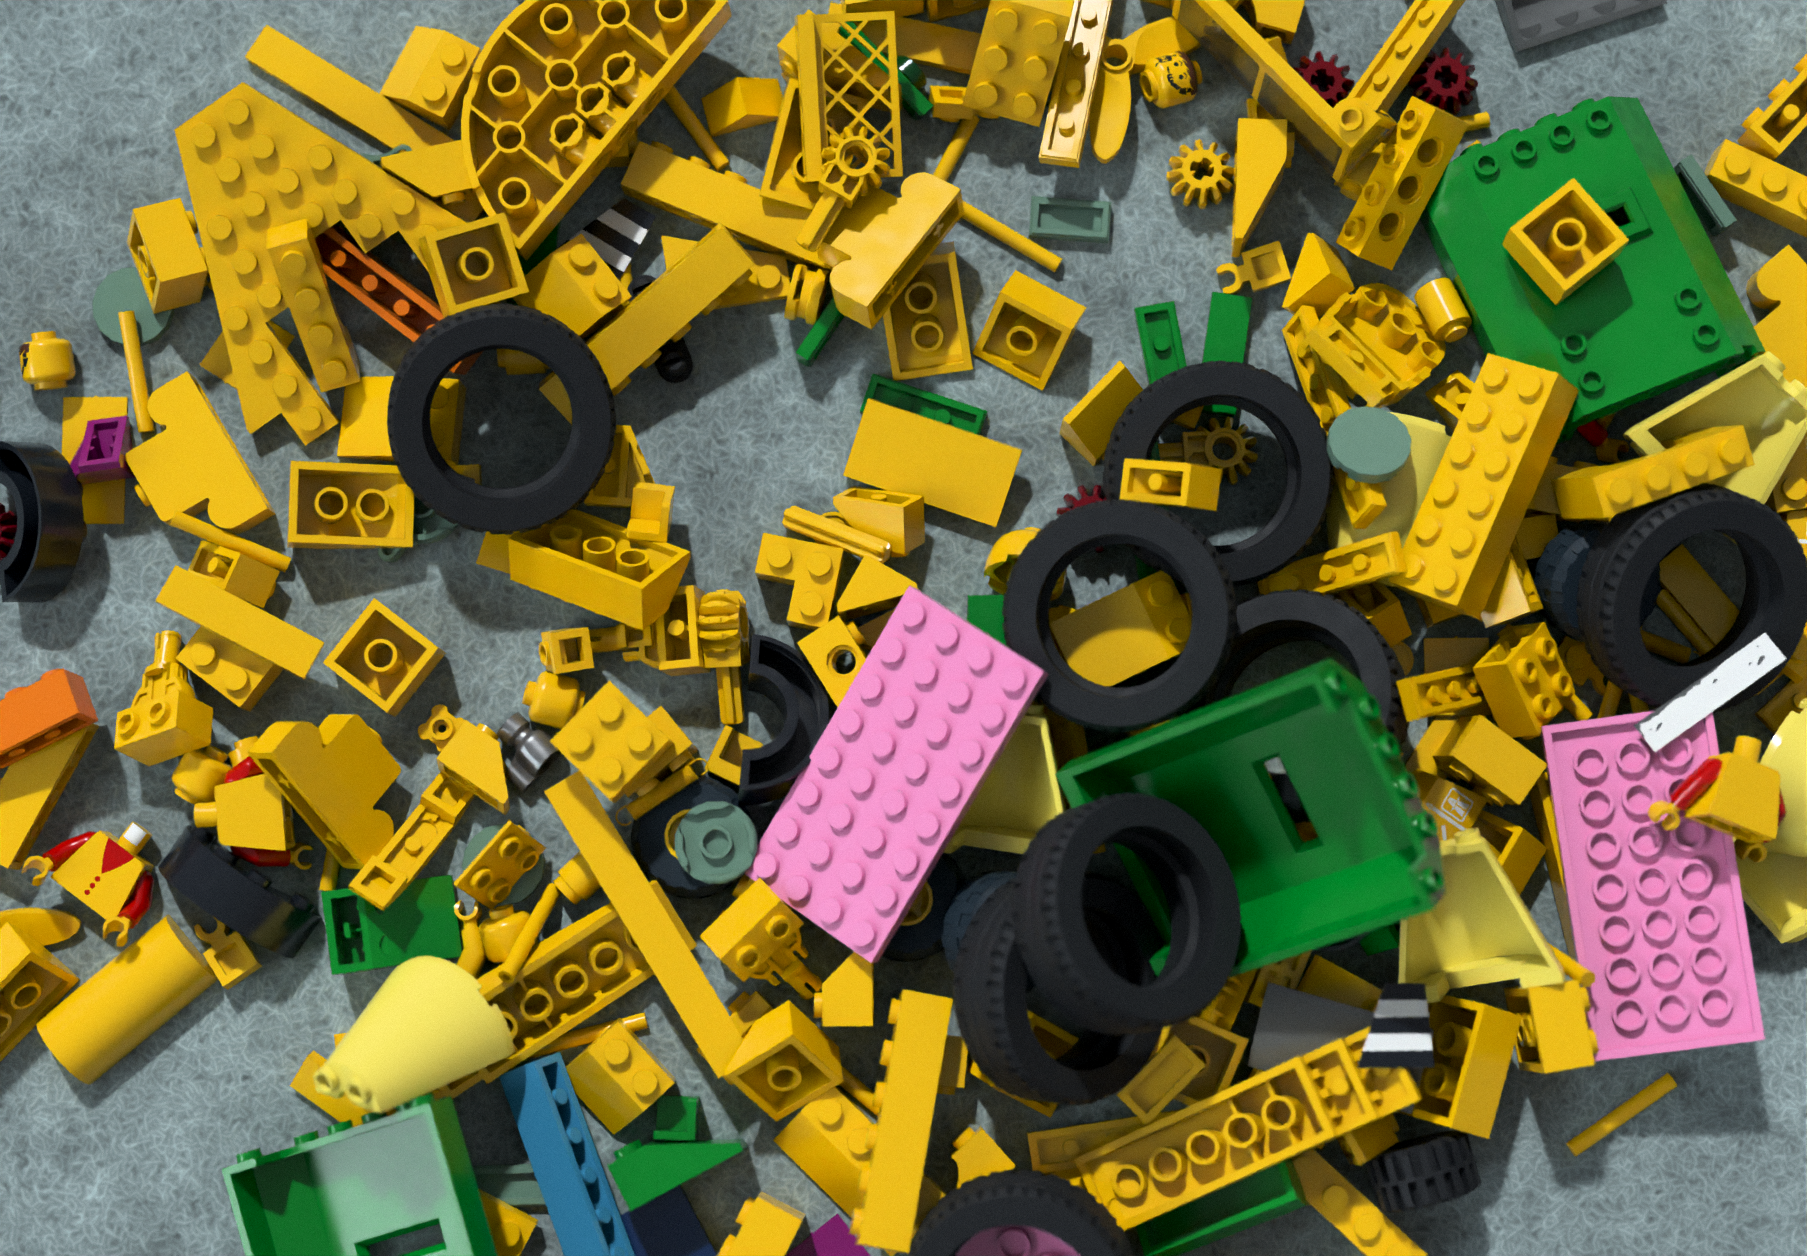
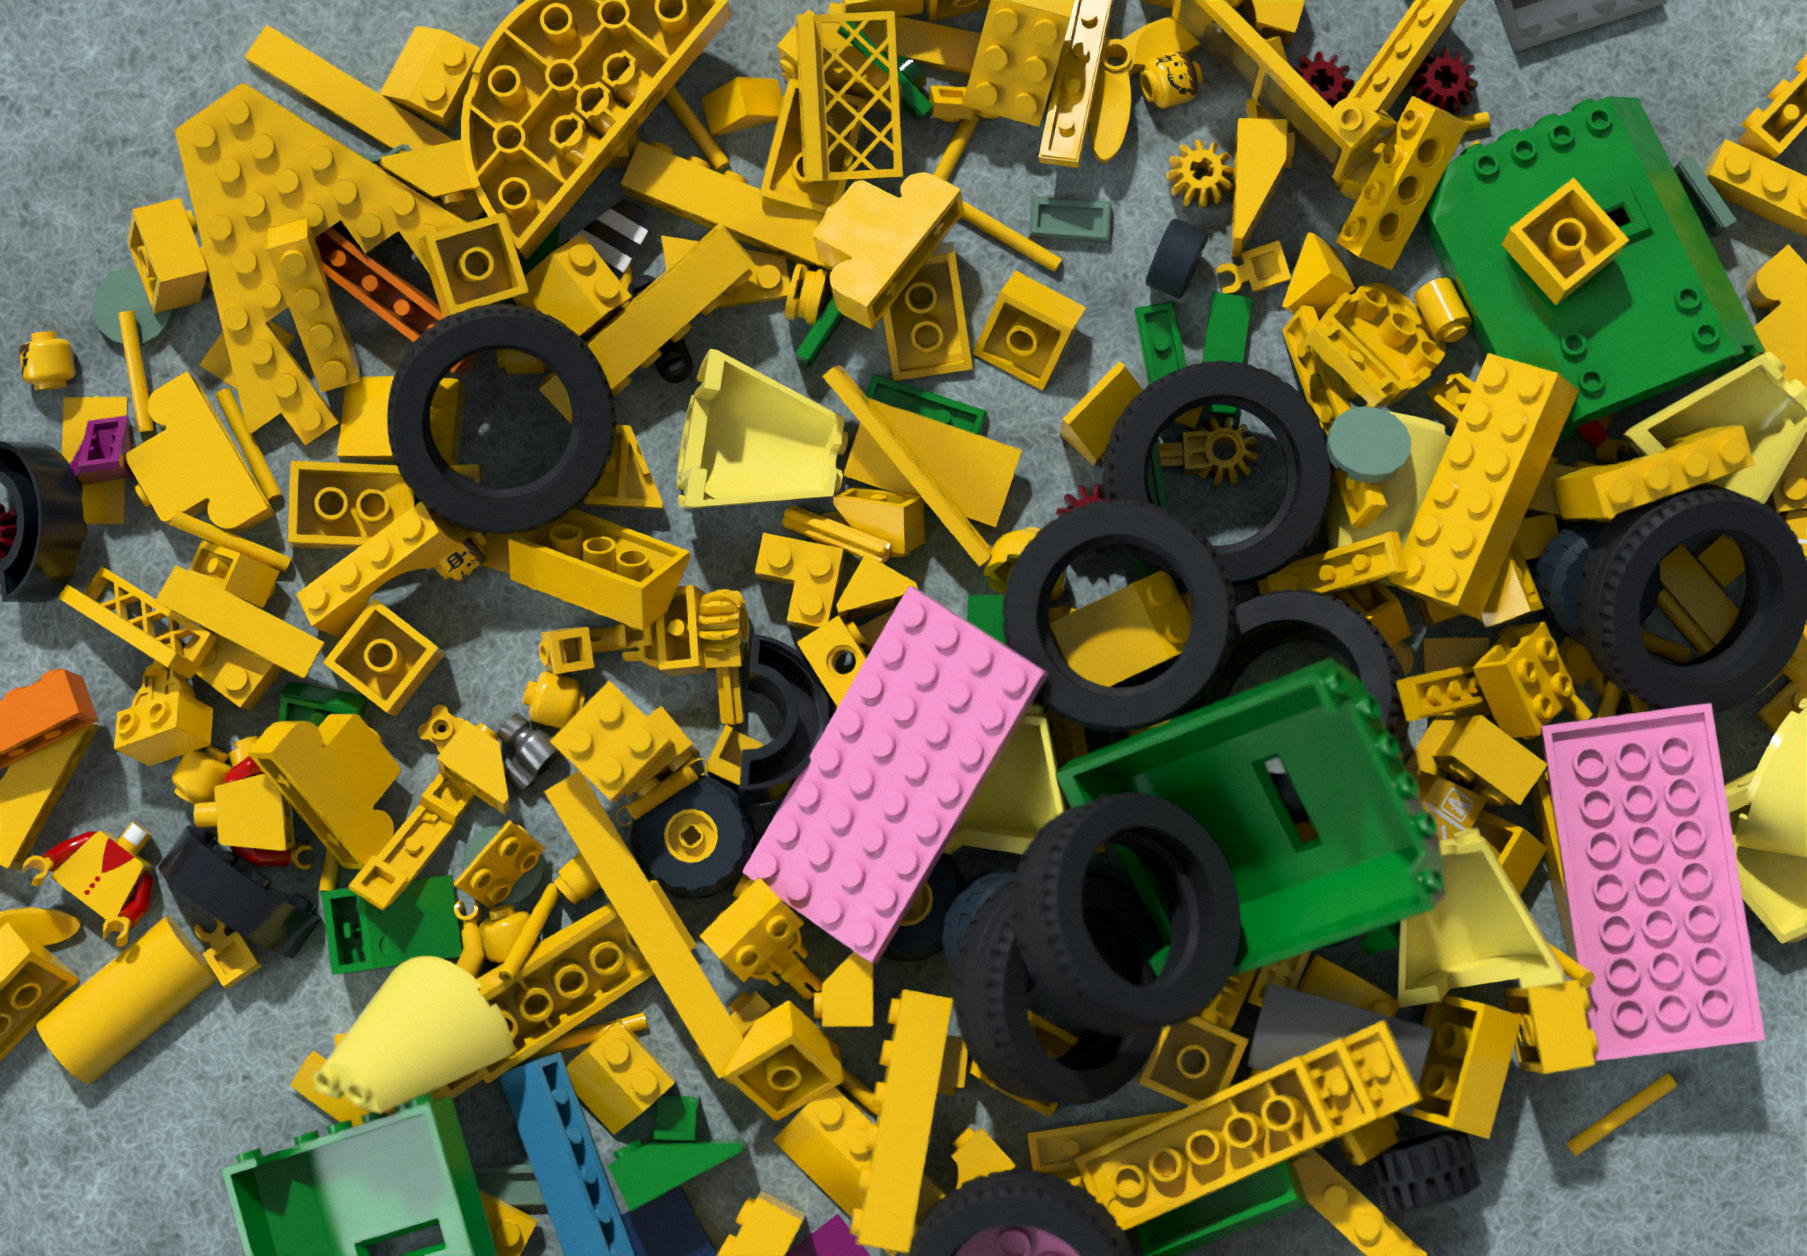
yellow panel [626,481,675,543] -> none
sand green tile [675,801,758,884] -> none
yellow gear [796,126,890,252] -> none
yellow tile [1116,1035,1206,1125] -> none
yellow slope [1120,458,1222,511] -> none
sticker [1357,983,1435,1068] -> none
white sticker [1634,633,1786,752] -> none
yellow torso [1648,736,1787,862] -> none
none -> yellow fence [58,566,217,679]
none -> yellow piece [215,388,282,501]
none -> green slope [278,682,367,727]
none -> yellow arch [296,501,464,638]
none -> yellow head [434,523,488,581]
none -> light yellow cone [676,349,848,509]
none -> yellow tile [823,365,991,567]
none -> black wheel [1145,218,1209,299]
none -> yellow tile [1695,534,1745,589]

